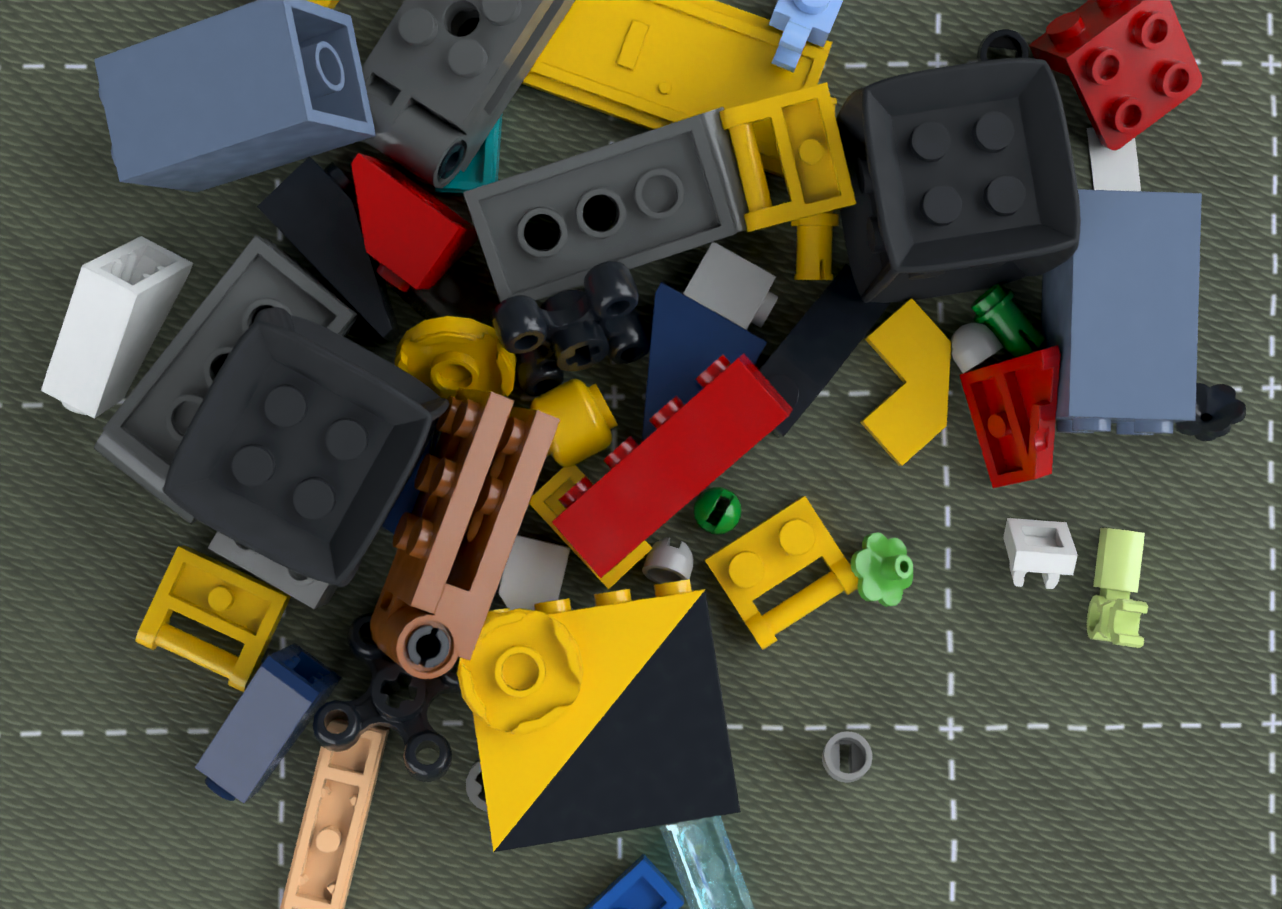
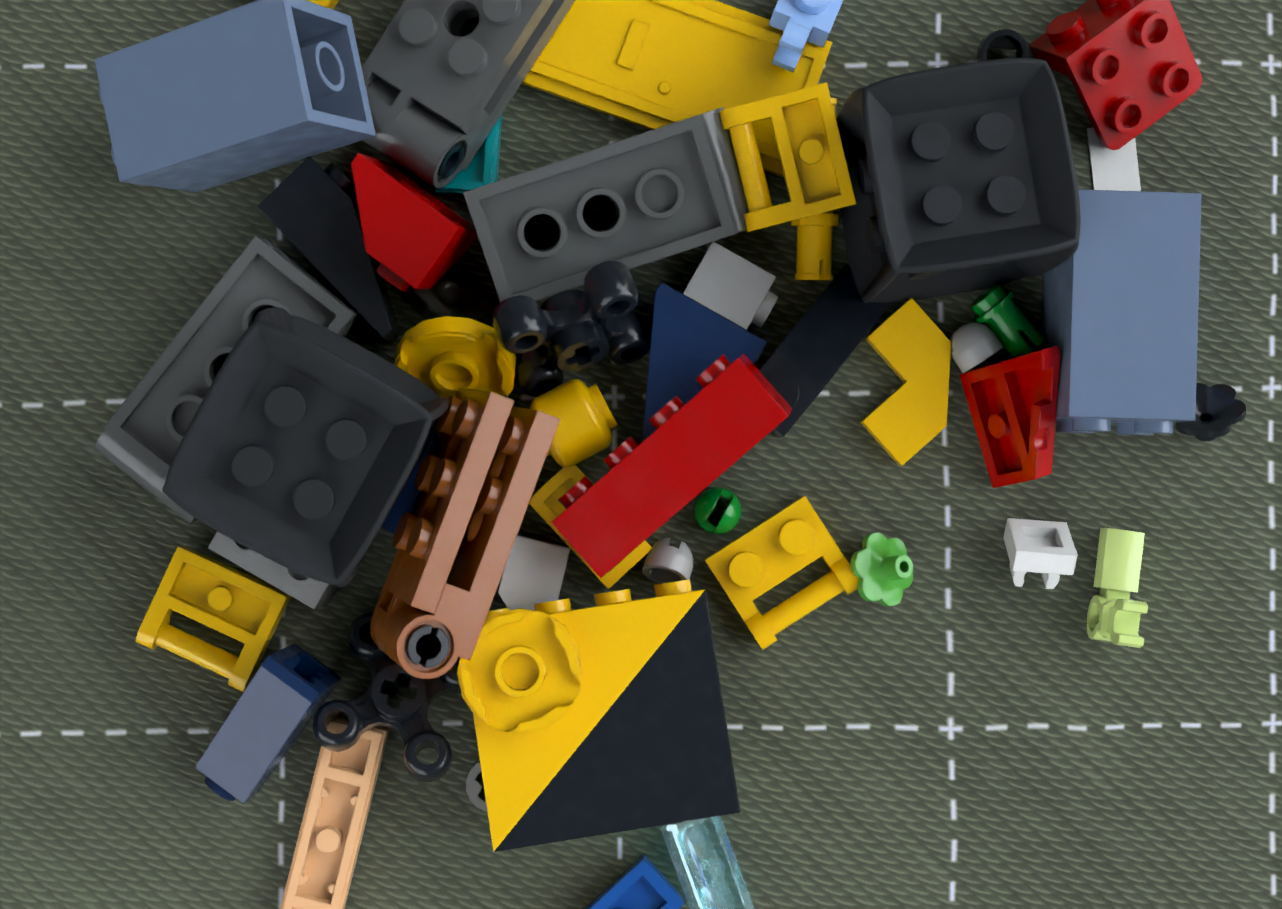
white slope [41,236,193,419] -> none
light grey hinge [822,731,872,783] -> none

